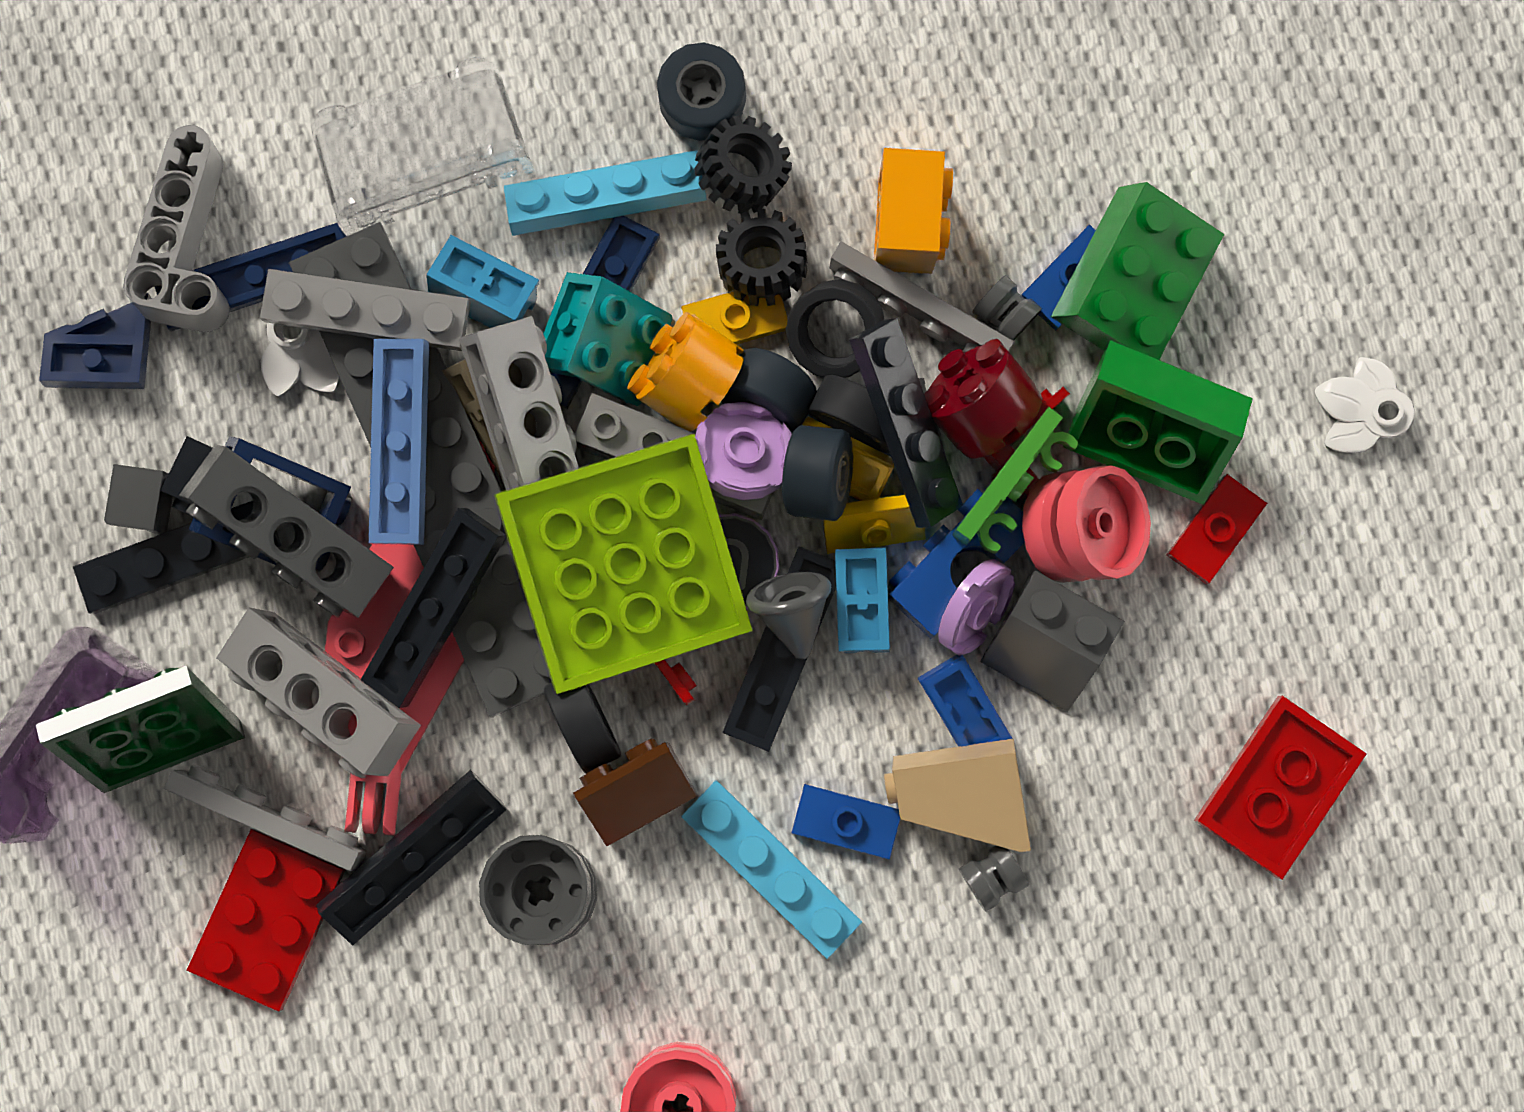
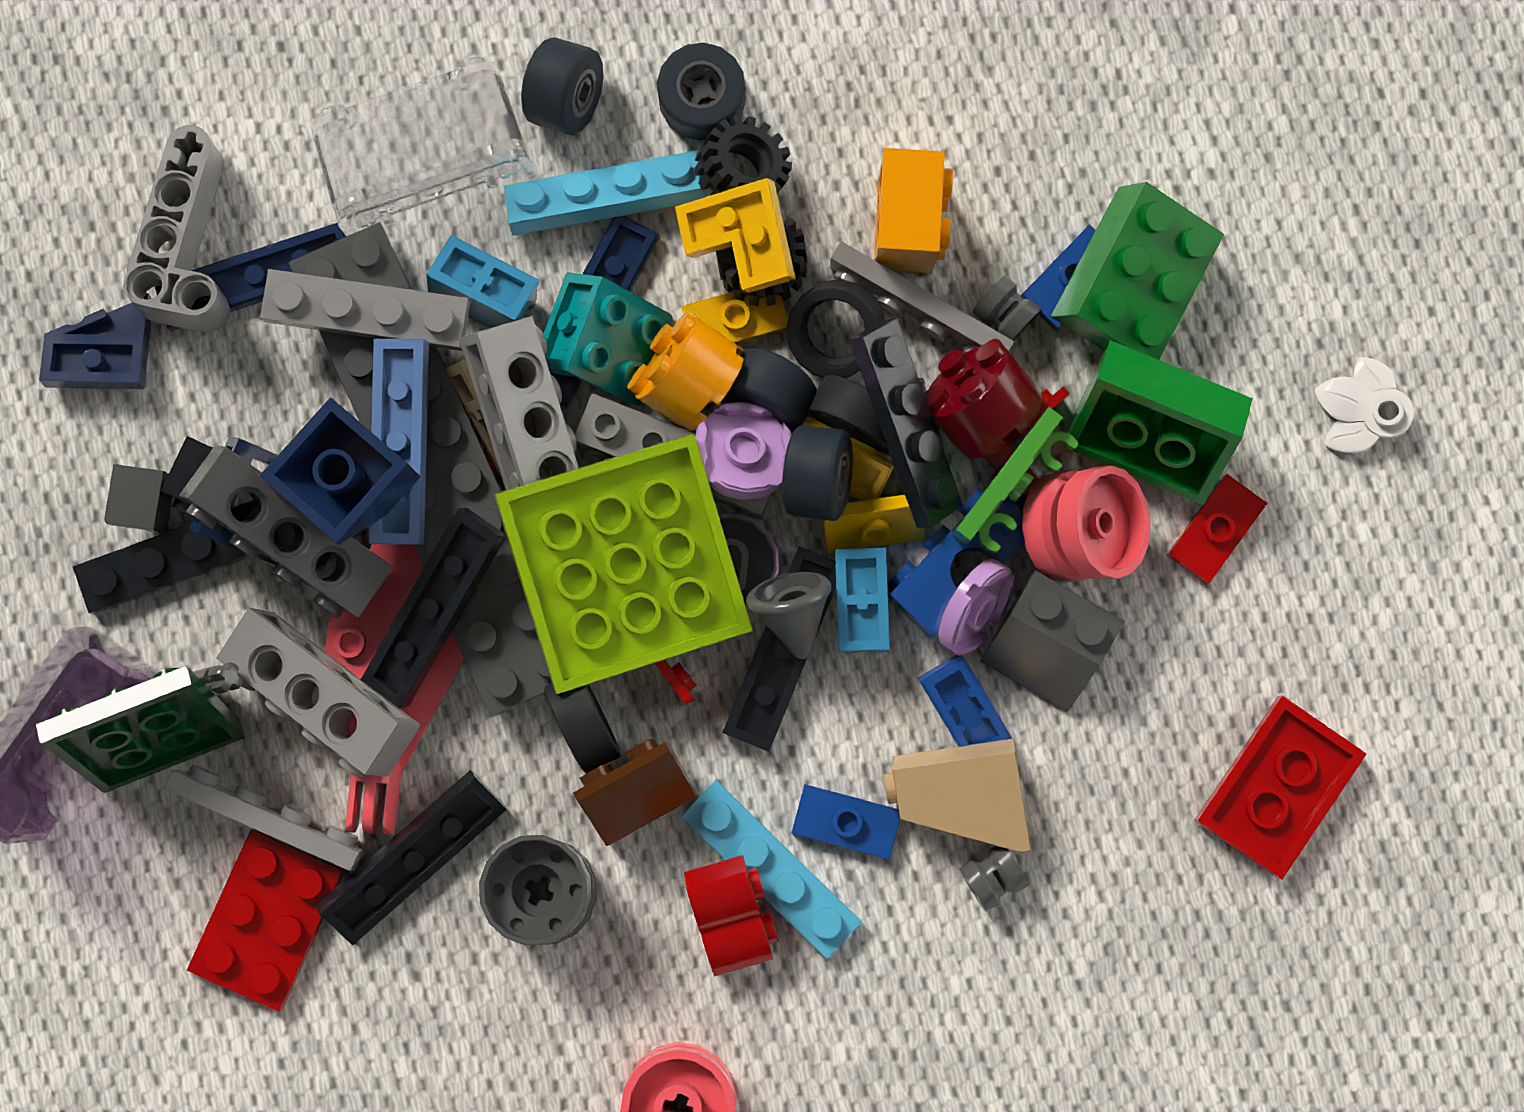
white plate [260,323,340,397] -> none
none -> dark grey axle [192,662,243,695]
none -> dark blue slope [260,397,421,545]
none -> black wheel [521,37,604,136]
none -> yellow plate [675,178,795,293]
none -> red brick [684,855,779,977]

